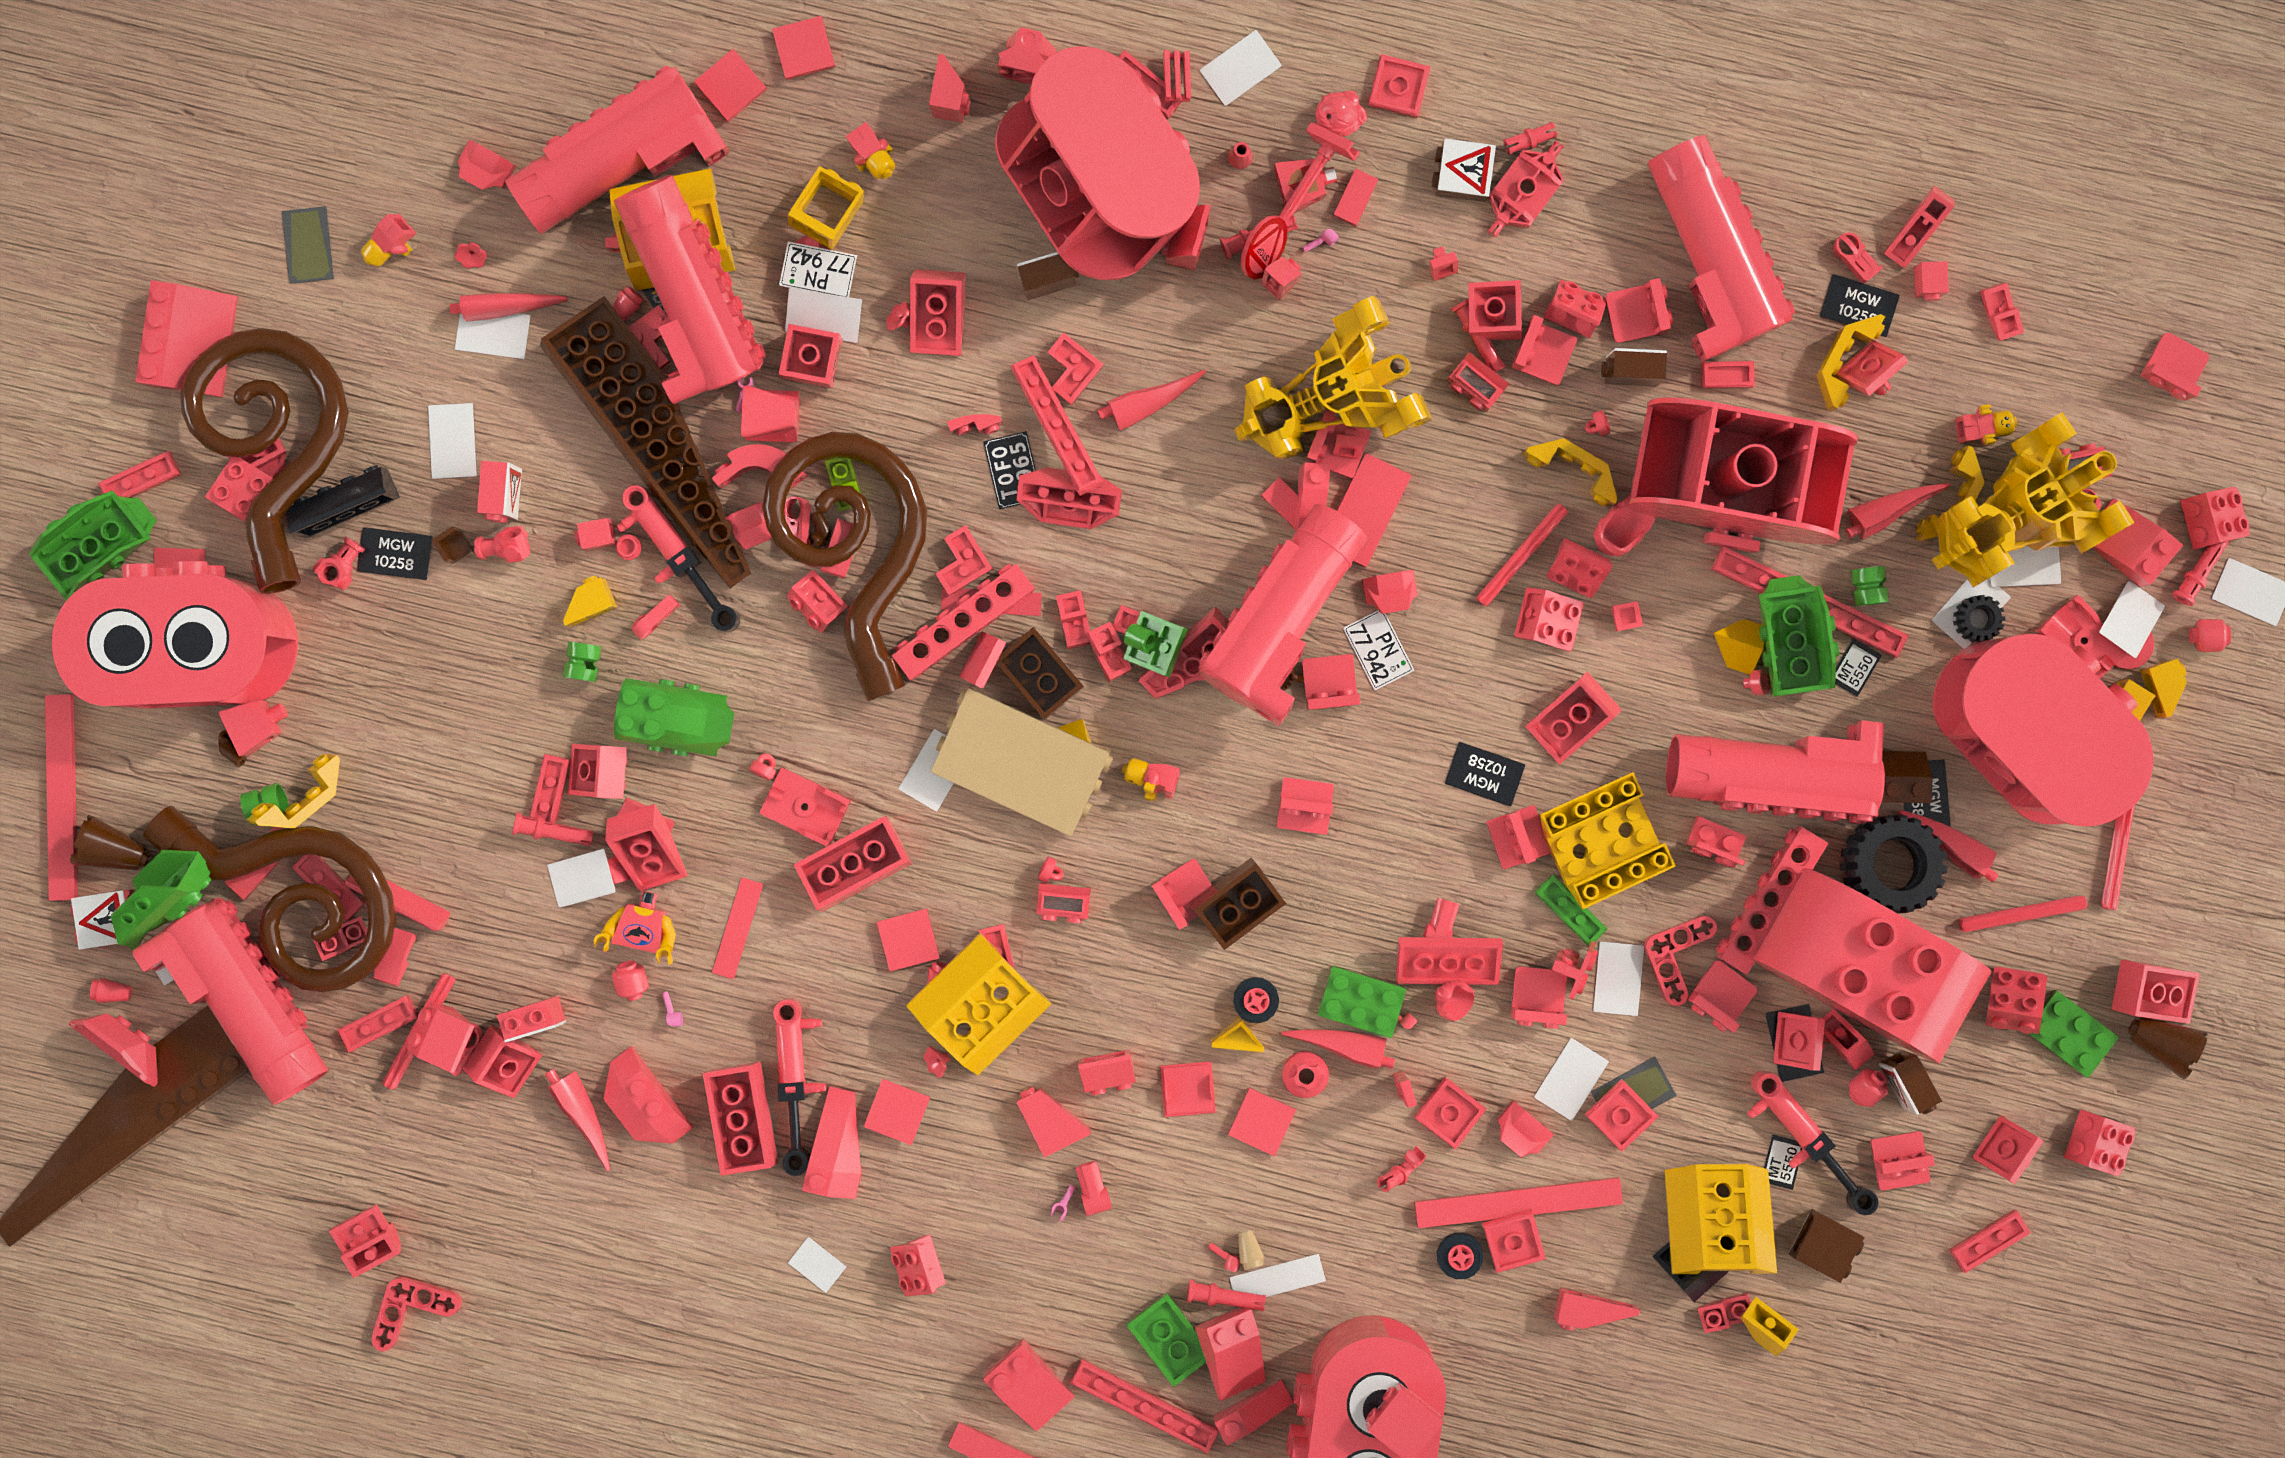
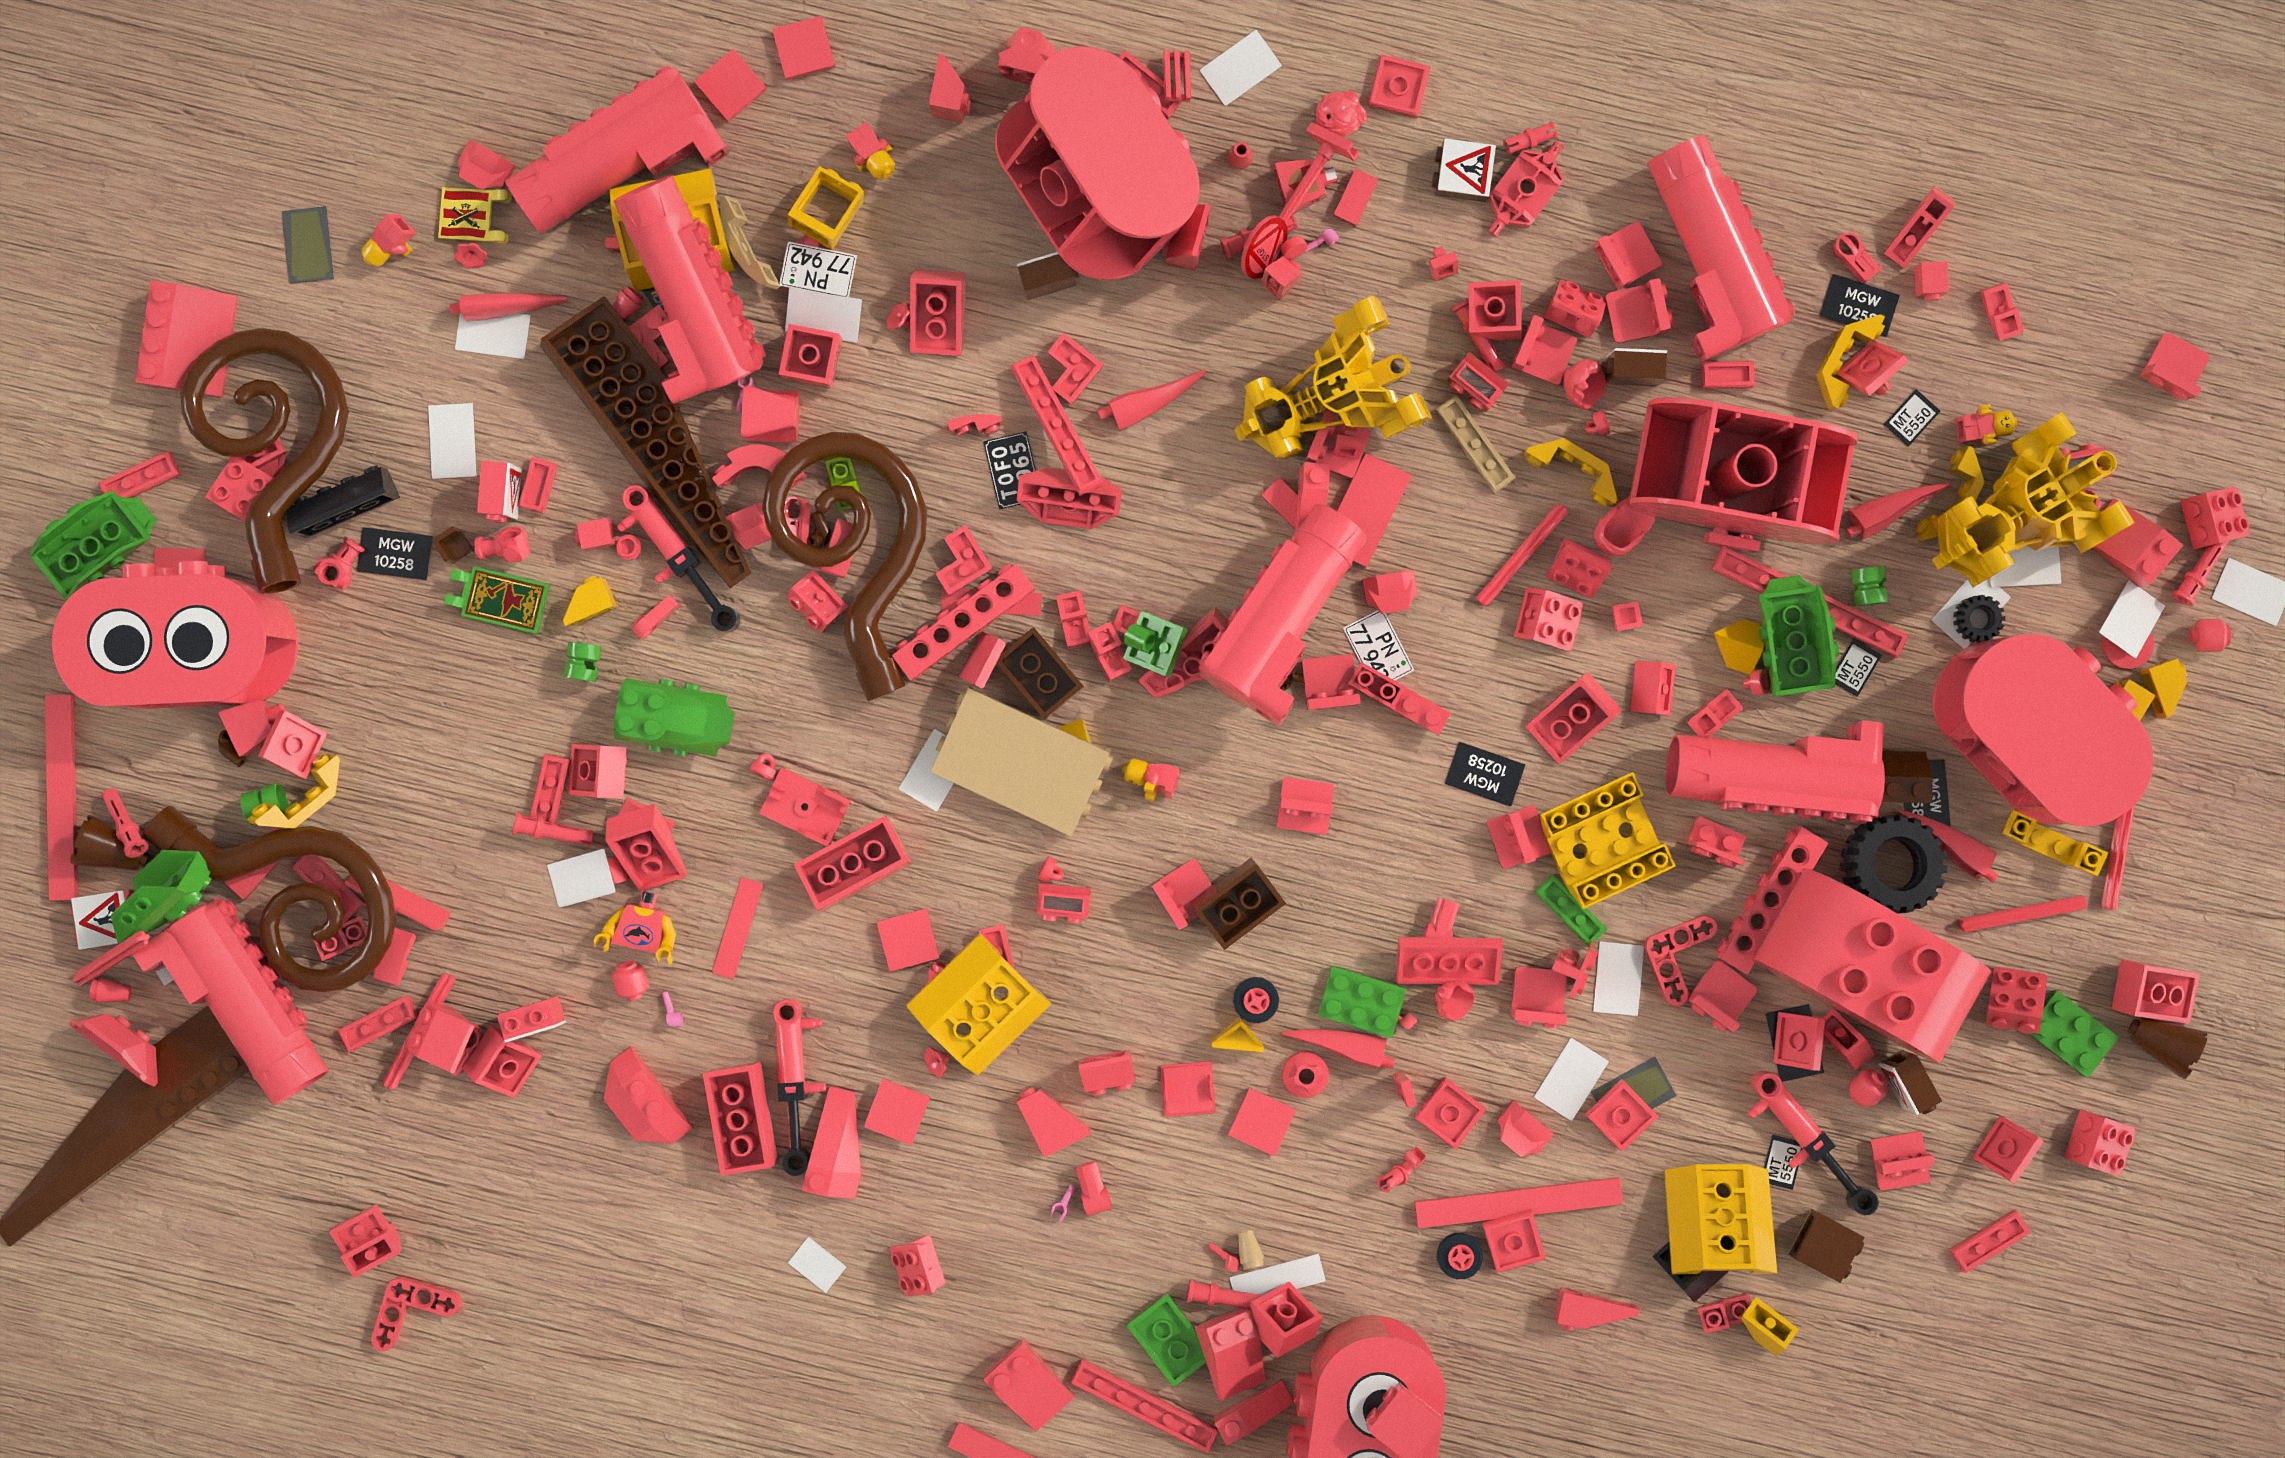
coral piece [545,1069,610,1171] -> none
coral piece [2035,595,2127,679] -> none
none -> coral axle [72,931,150,986]
none -> coral pin [101,788,148,858]
none -> coral tile [258,710,327,779]
none -> flag [438,187,512,244]
none -> tile [444,566,550,634]
none -> coral tile [518,457,558,513]
none -> tan slope [720,195,780,289]
none -> coral slope [1250,1282,1323,1358]
none -> coral tile [1280,236,1307,260]
none -> coral slope [1348,662,1451,736]
none -> tan tile [1435,394,1516,493]
none -> coral hair [1564,359,1608,410]
none -> coral bracket [1593,221,1662,290]
none -> coral panel [1630,661,1676,716]
none -> coral slope [1687,688,1744,737]
none -> sticker [1884,389,1941,447]
none -> yellow slope [2002,810,2108,876]

